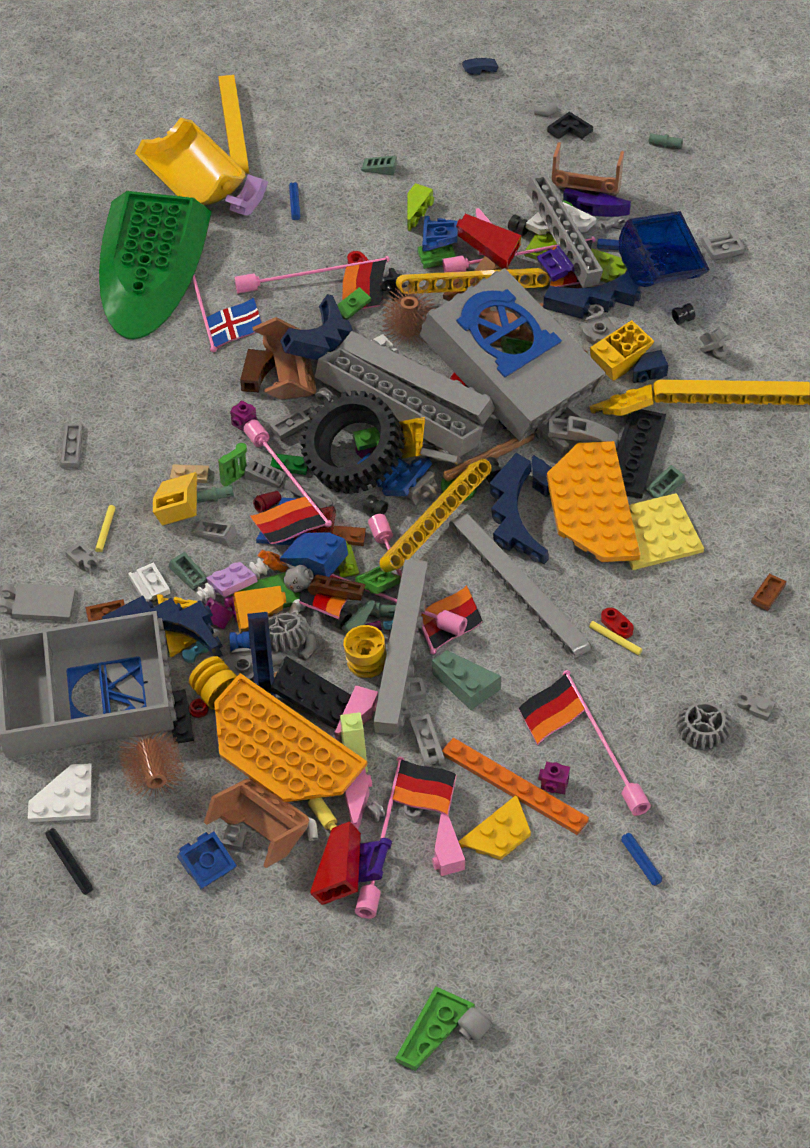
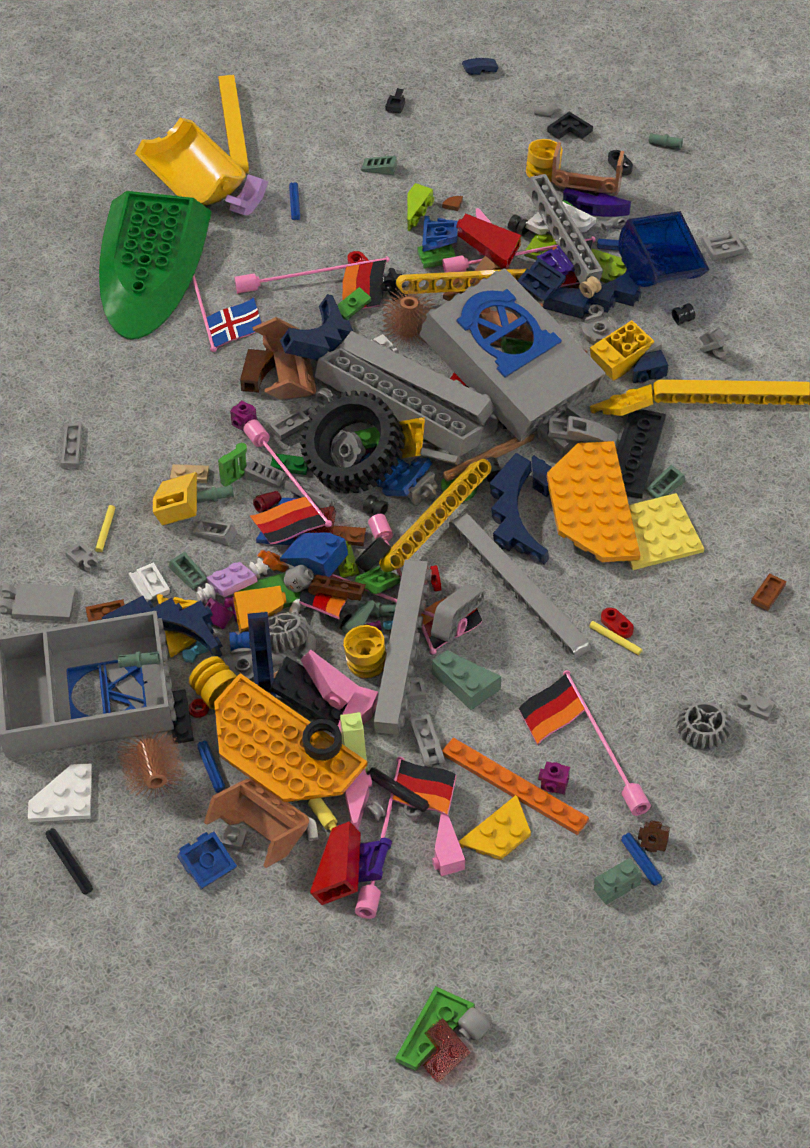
none -> sand green pin [118,651,160,668]
none -> blue axle [197,741,226,793]
none -> bright pink slope [301,650,358,710]
none -> black tyre [302,719,342,761]
none -> light grey plate [331,432,366,468]
none -> black tyre [355,537,391,572]
none -> black axle [367,767,429,812]
none -> black plate [385,88,405,113]
none -> clear red plate [423,1018,471,1082]
none -> red tile [430,565,442,592]
none -> light grey beam [431,583,485,643]
none -> dark orange tile [442,196,463,211]
none -> dark blue slope [517,258,566,302]
none -> yellow wheel [526,139,563,182]
none -> tan wheel [579,276,602,298]
none -> sand green brick [593,858,642,905]
none -> black plate [608,150,633,176]
none -> reddish brown brick [638,820,671,852]

